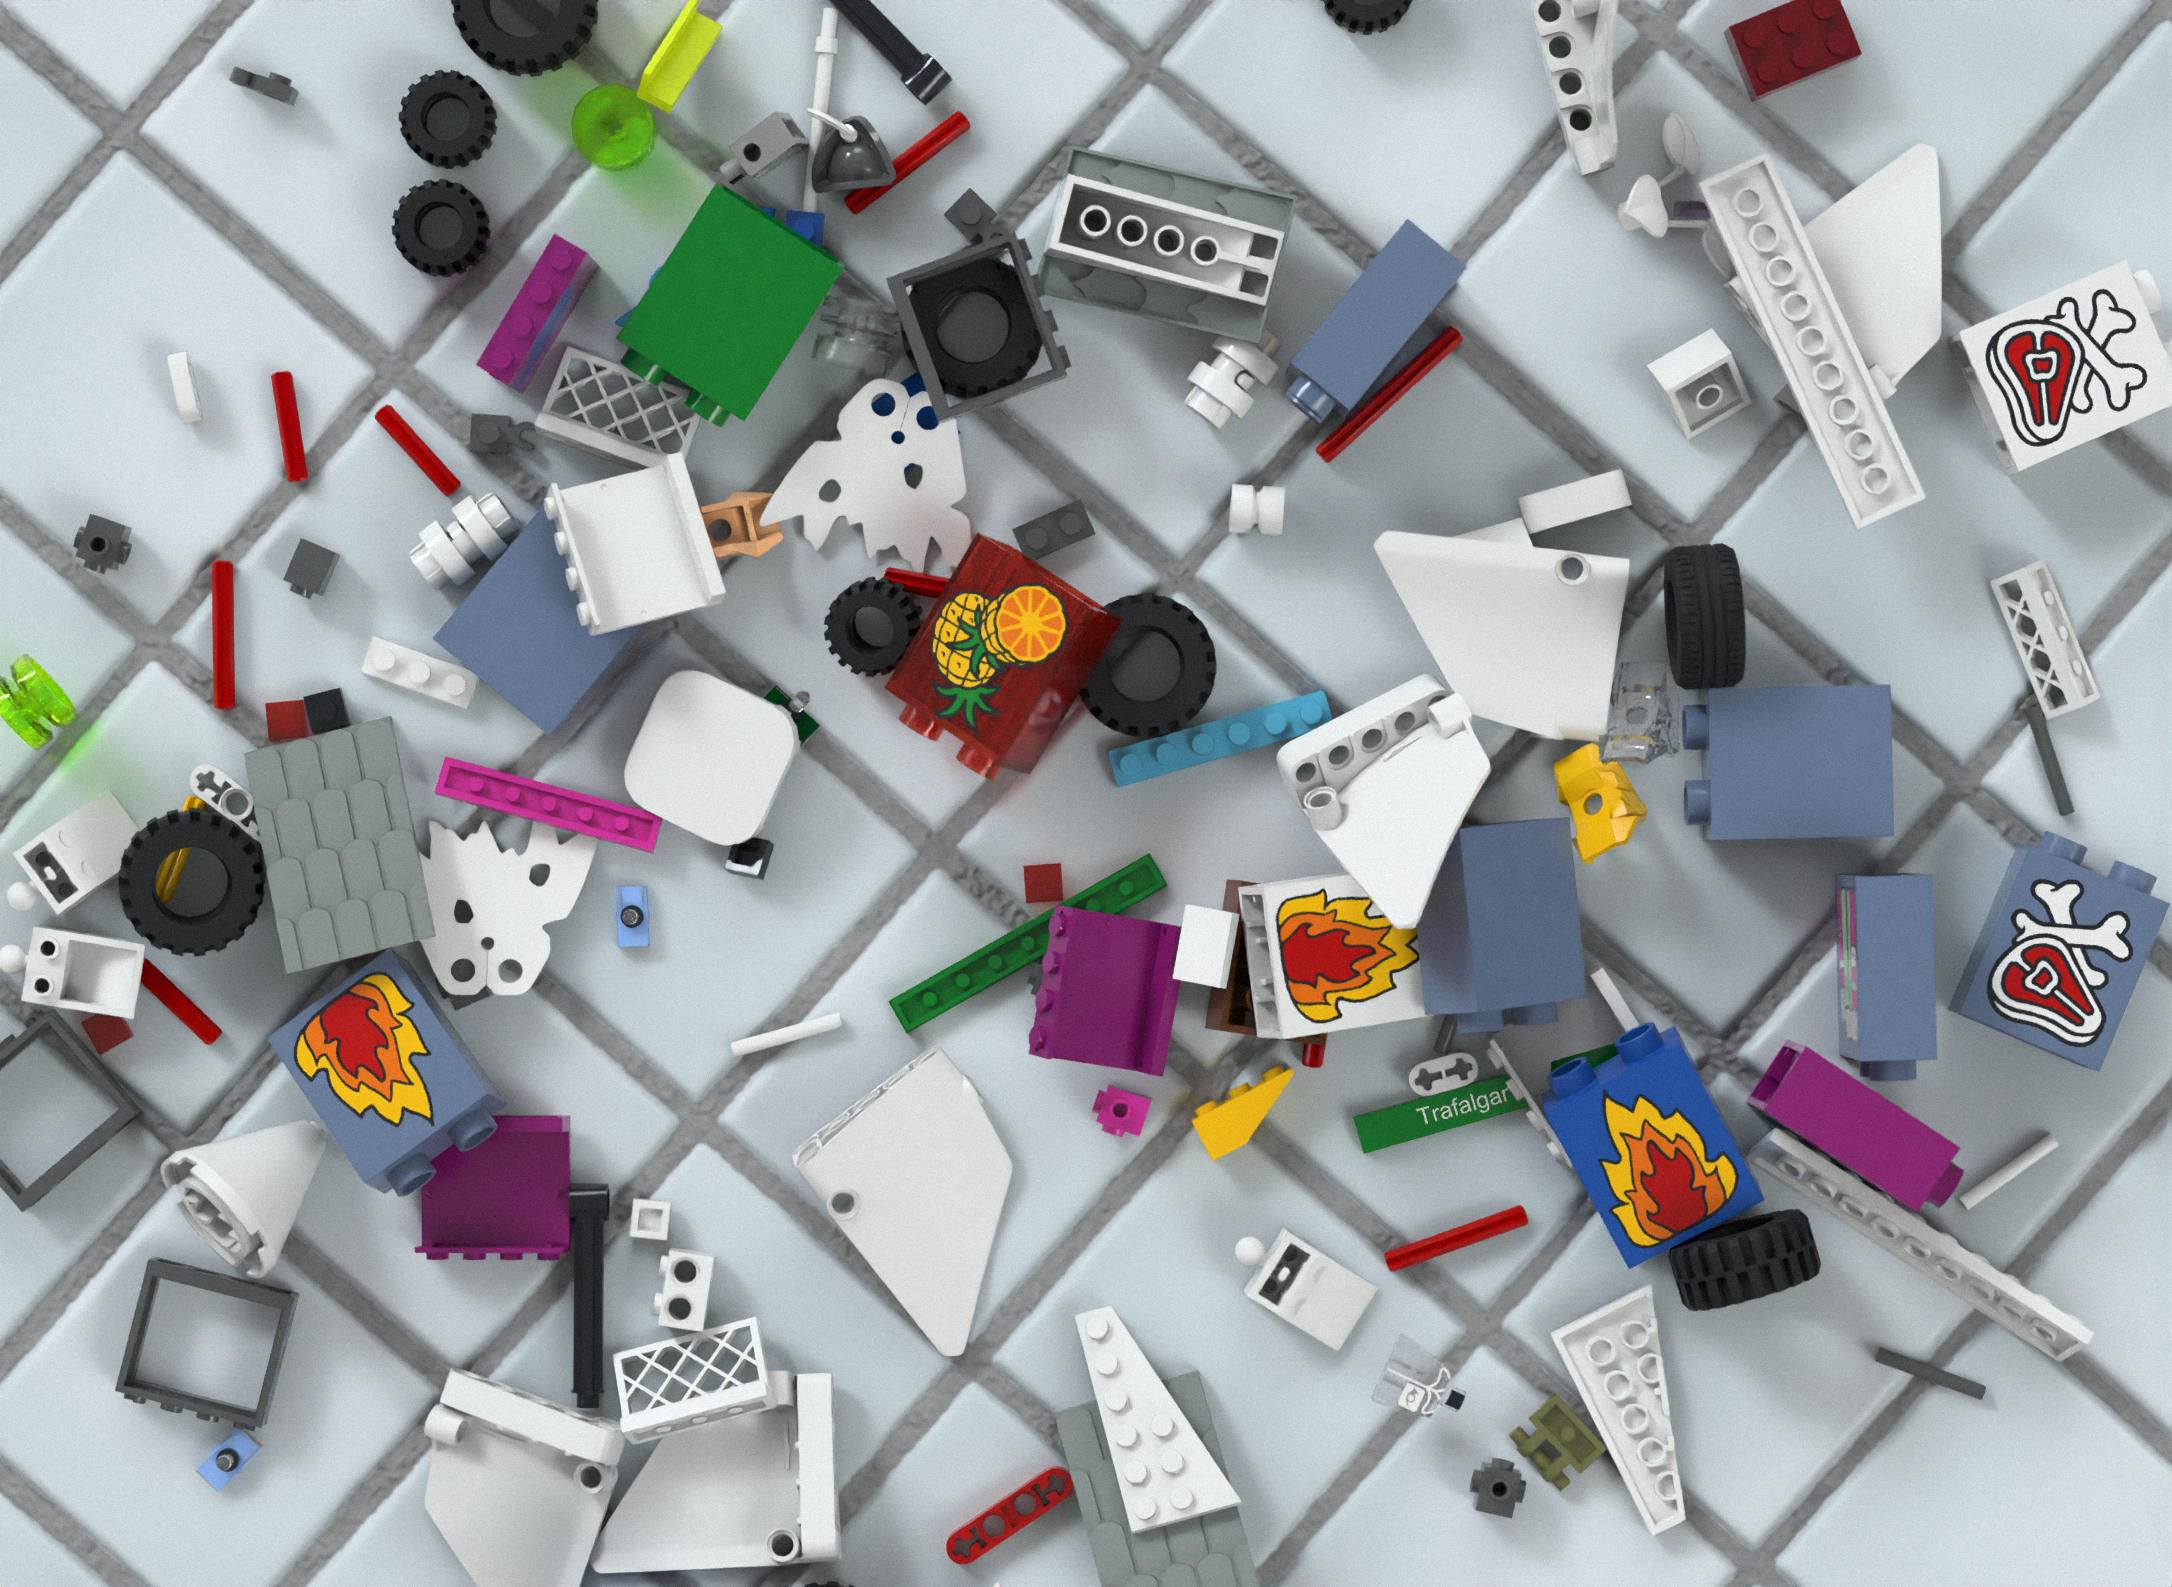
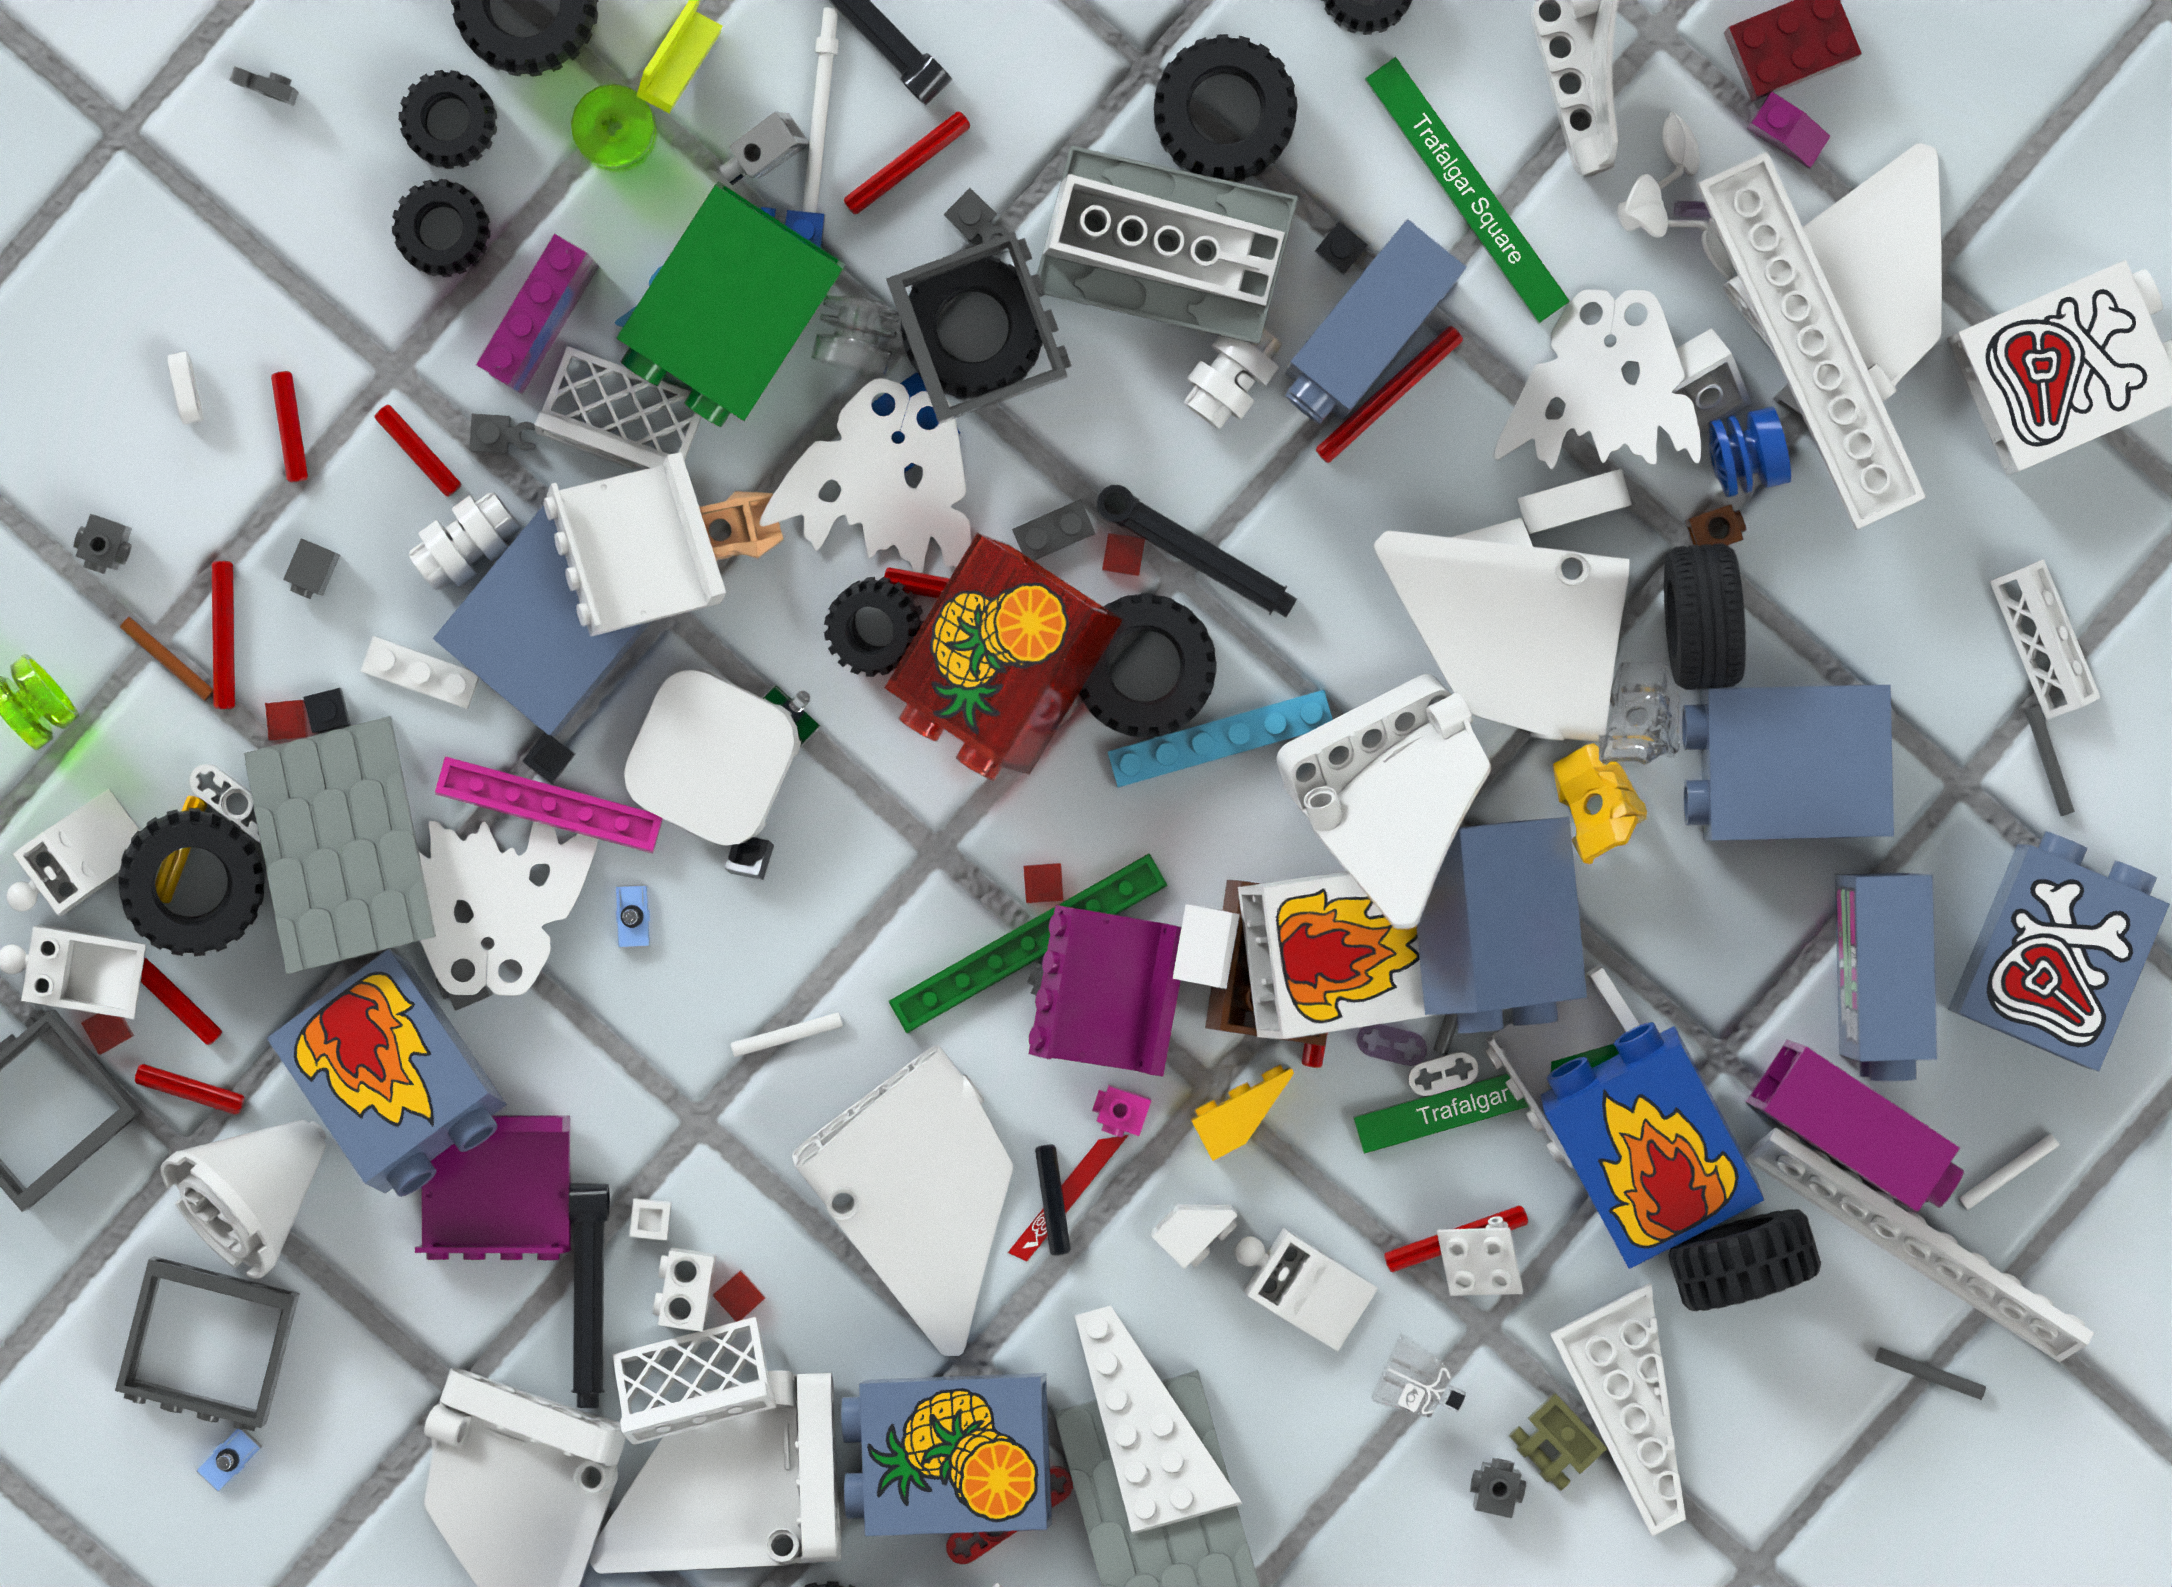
dark grey hat [807,108,896,193] -> none
white wheel [1229,484,1285,535] -> none
none -> dark orange bar [120,616,213,701]
none -> red axle [134,1064,245,1115]
none -> black plate [522,732,576,784]
none -> clear red plate [713,1269,766,1322]
none -> brick [841,1373,1052,1536]
none -> red sticker [1008,1135,1129,1262]
none -> black axle [1035,1144,1071,1256]
none -> black piece [1097,485,1298,618]
none -> clear red plate [1102,533,1145,577]
none -> white slope [1151,1204,1238,1269]
none -> black tyre [1153,34,1298,182]
none -> black plate [1315,221,1368,275]
none -> clear purple beam [1356,1024,1427,1066]
none -> green tile [1365,57,1570,324]
none -> white hinge [1437,1216,1523,1296]
none -> white piece [1494,289,1701,469]
none -> reddish brown brick [1685,504,1746,547]
none -> blue wheel [1708,406,1791,497]
none -> magenta slope [1747,92,1831,169]

